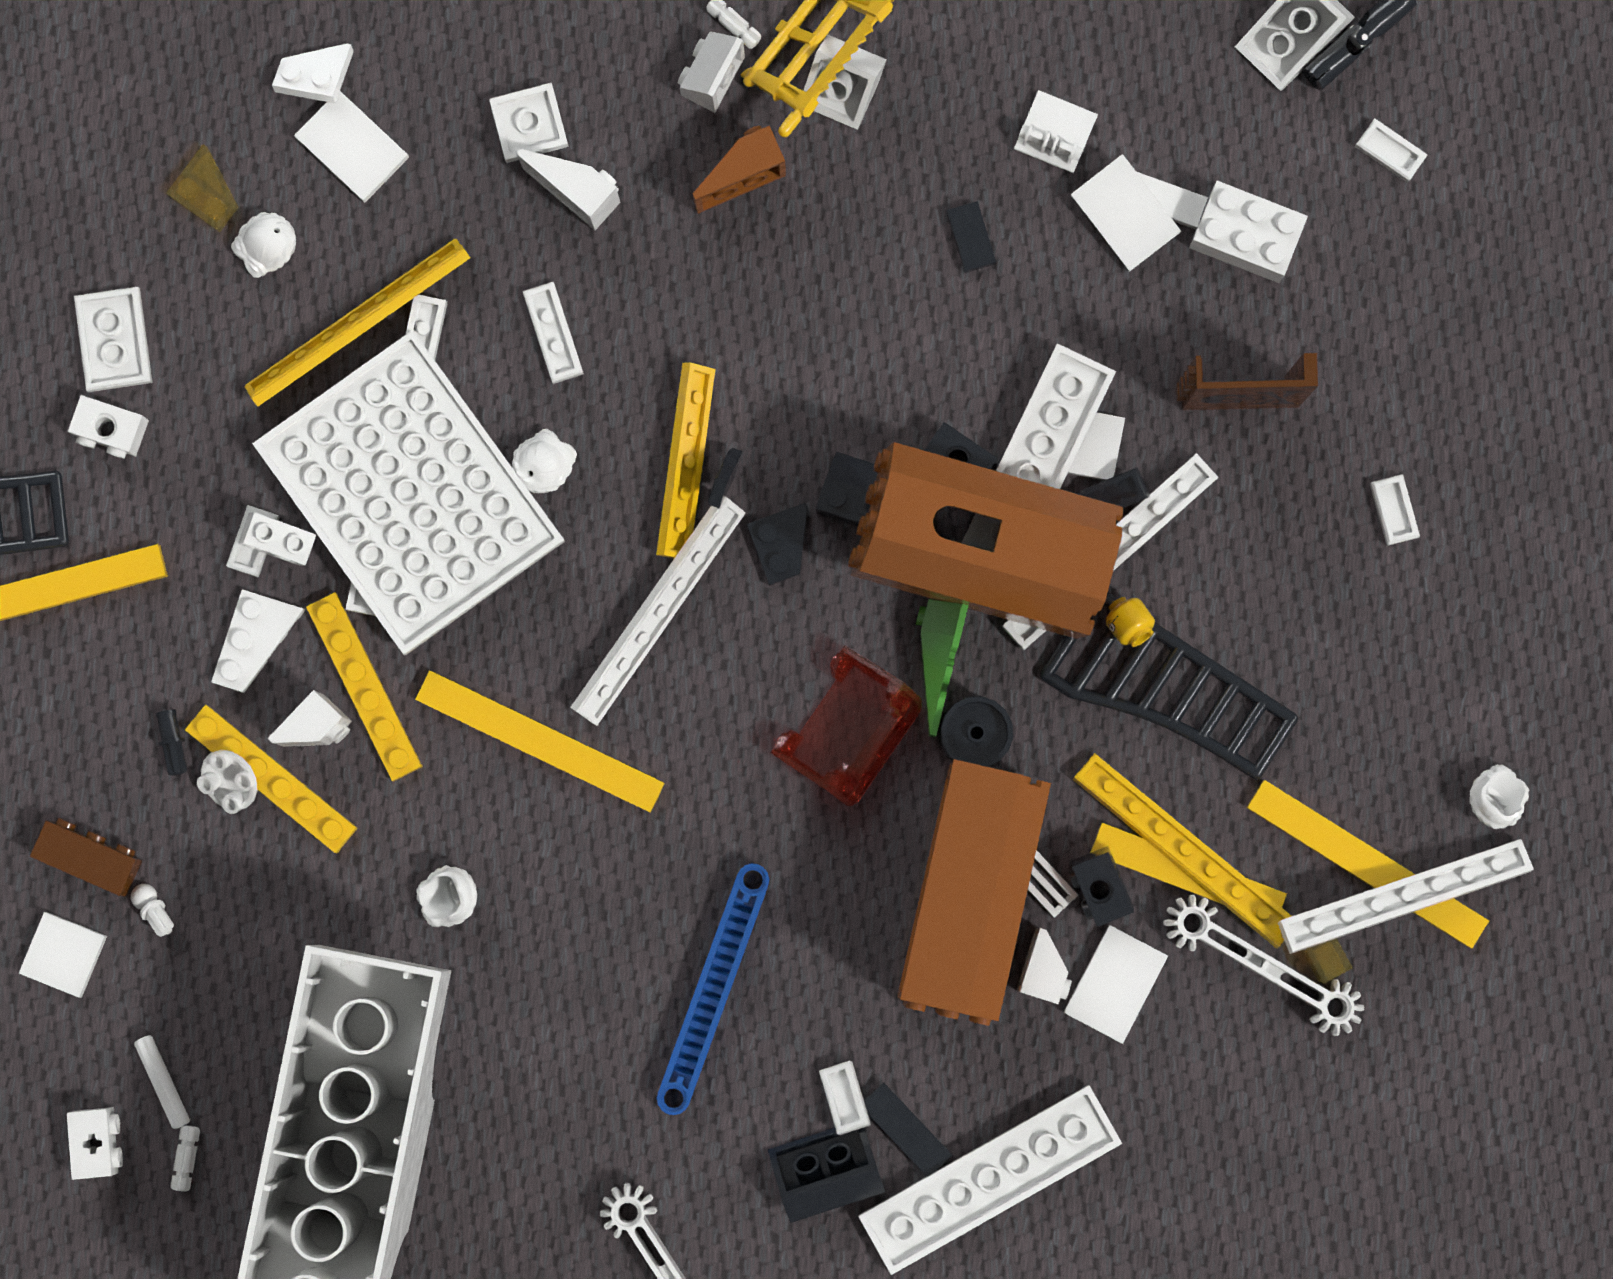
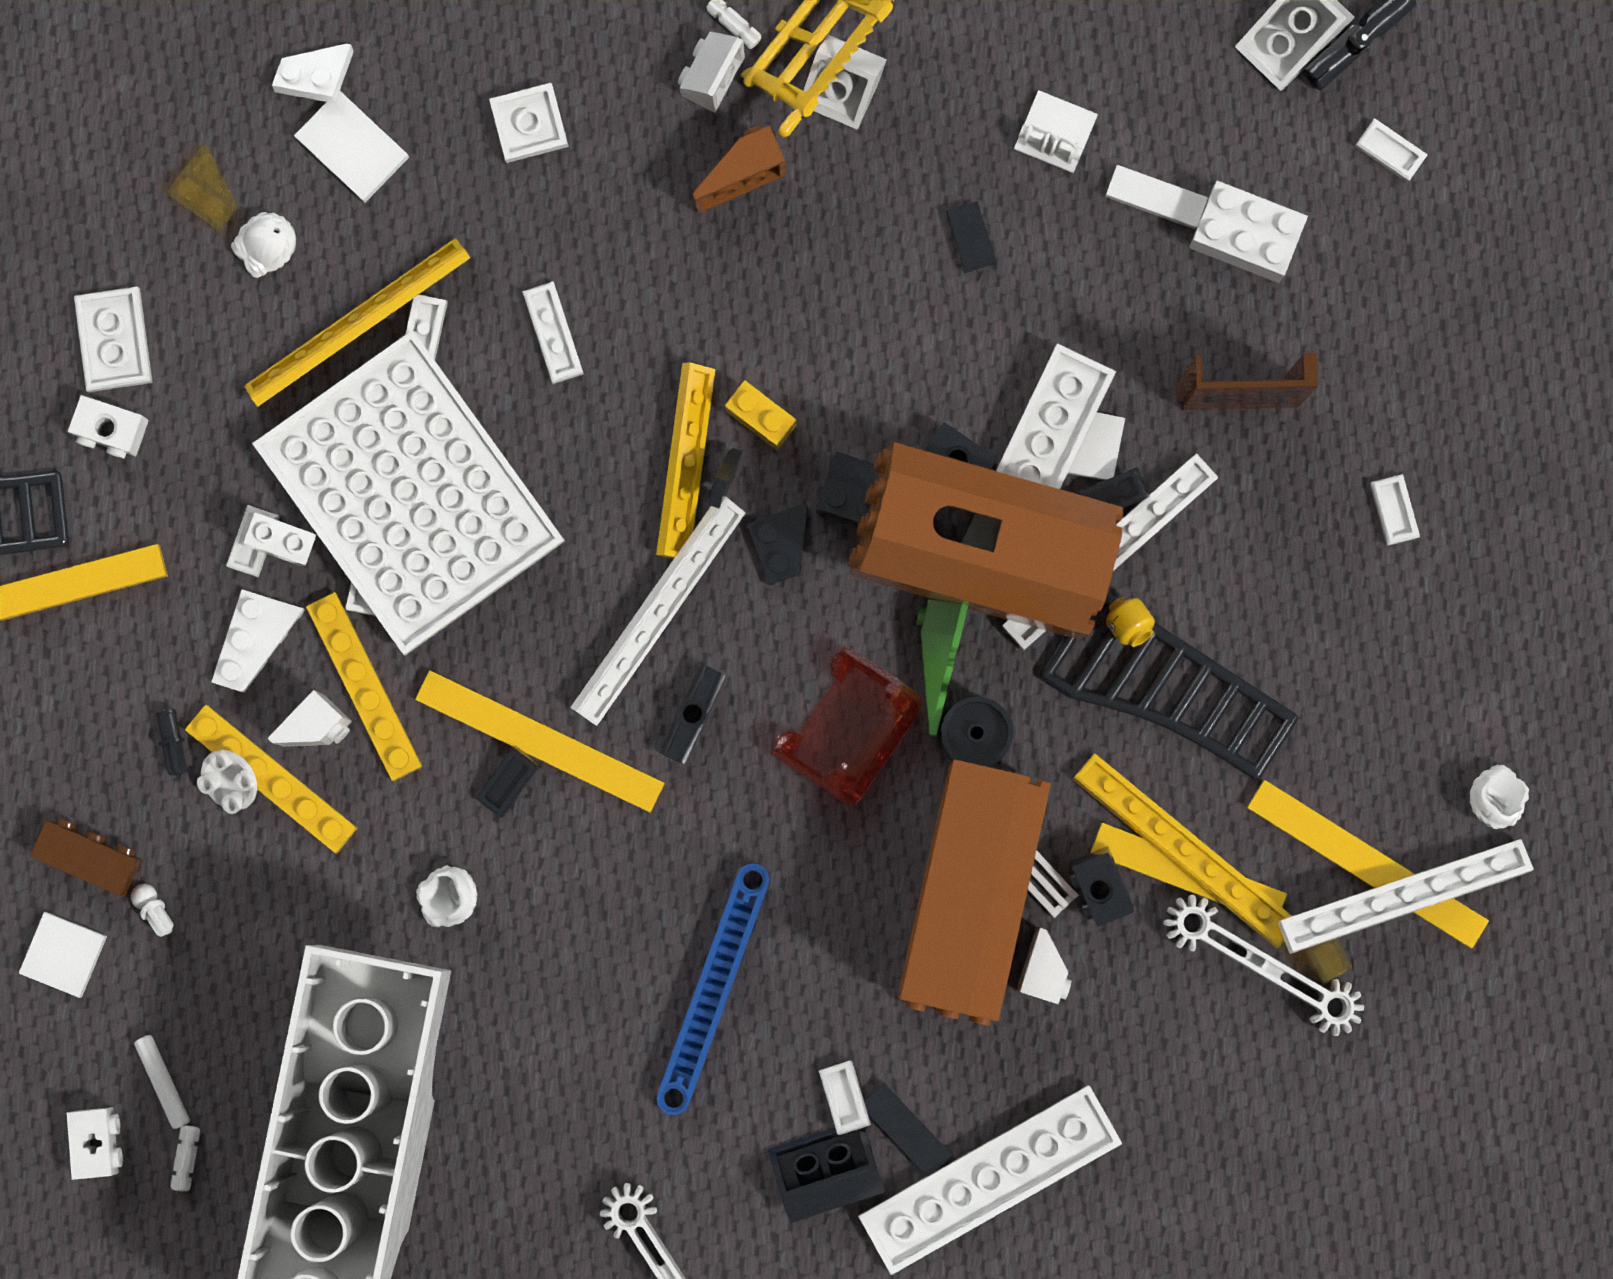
white hair [512,429,577,493] -> none
white slope [517,149,620,230] -> none
white tile [1063,925,1168,1044] -> none
white tile [1071,154,1181,271] -> none
none -> black tile [475,745,541,818]
none -> black piece [659,664,727,765]
none -> yellow brick [725,380,797,451]

